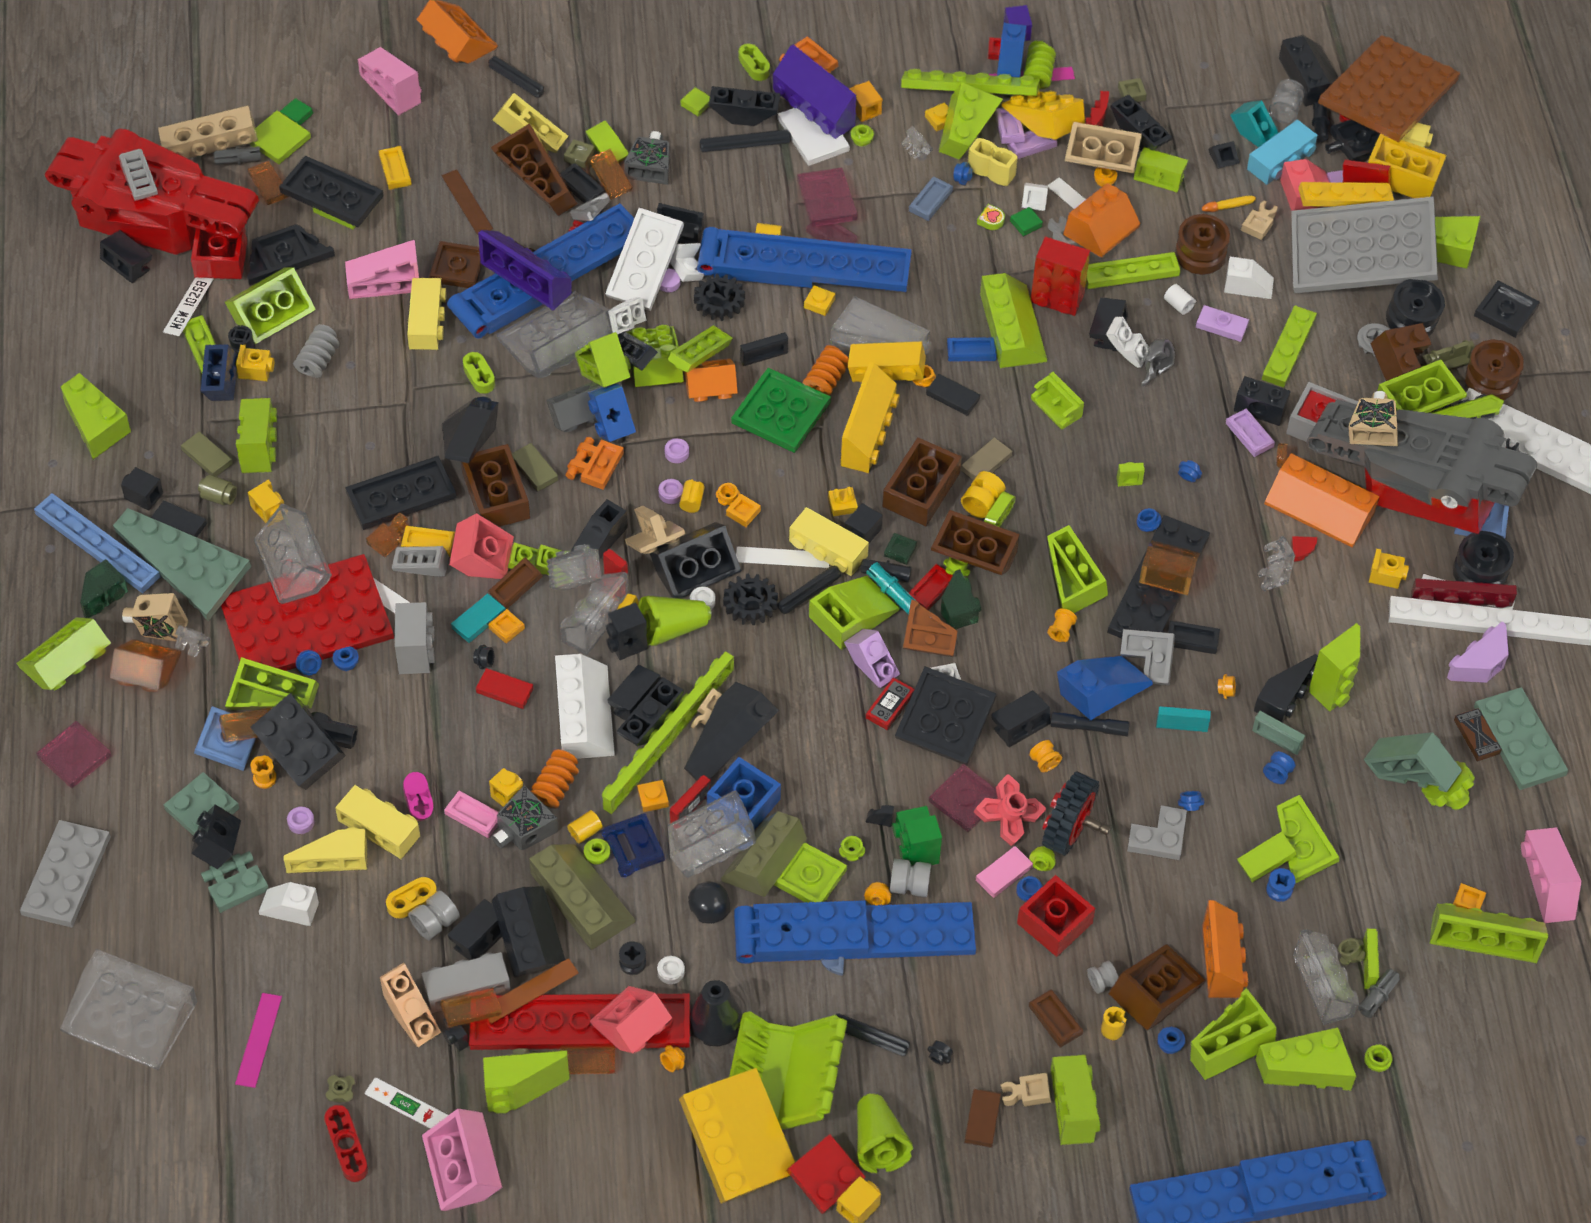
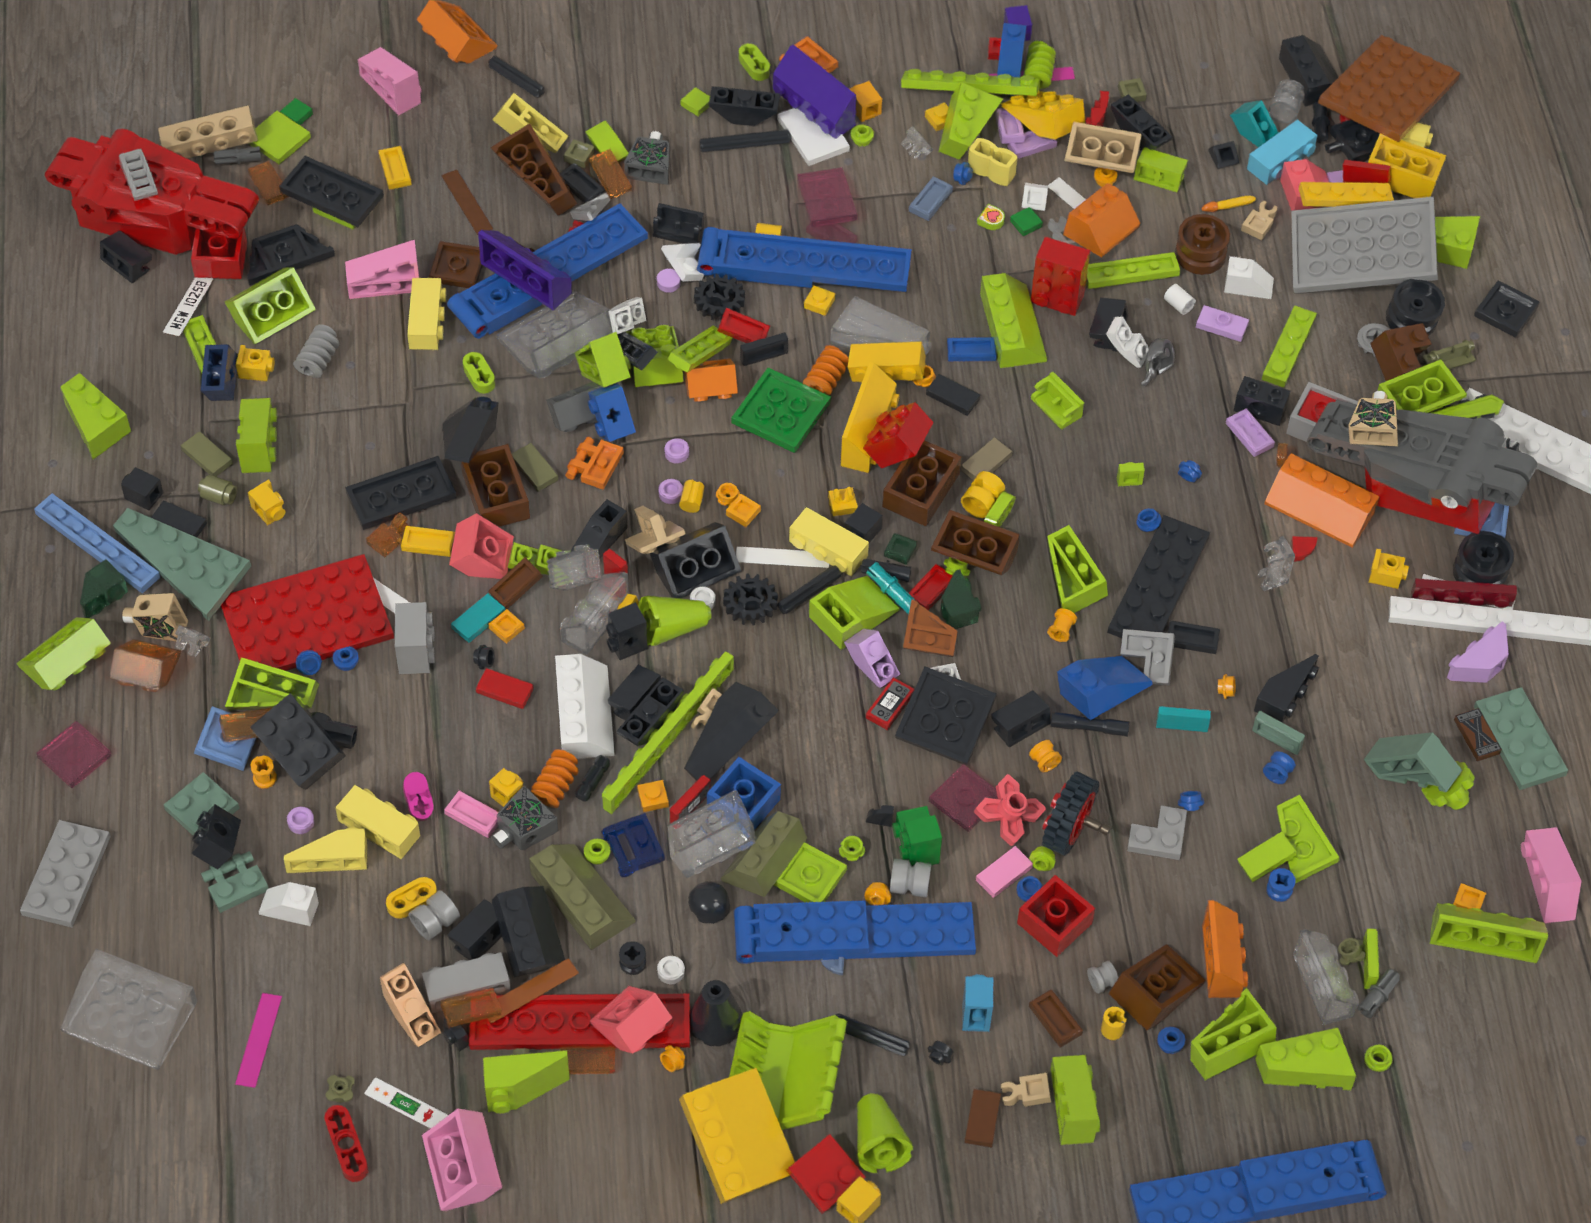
black wheel [228,325,255,354] -> none
clear slope [254,503,332,604] -> none
light grey slope [392,546,449,576] -> none
yellow piece [567,810,603,844] -> none
white plate [606,208,684,311] -> none
clear orange slope [1139,540,1200,595] -> none
lime slope [1308,623,1360,712] -> none
reddish brown wheel [1465,339,1524,400] -> none
none -> black axle [575,755,610,802]
none -> red tile [717,308,770,343]
none -> red brick [863,402,934,469]
none -> dark azure brick [962,974,993,1032]

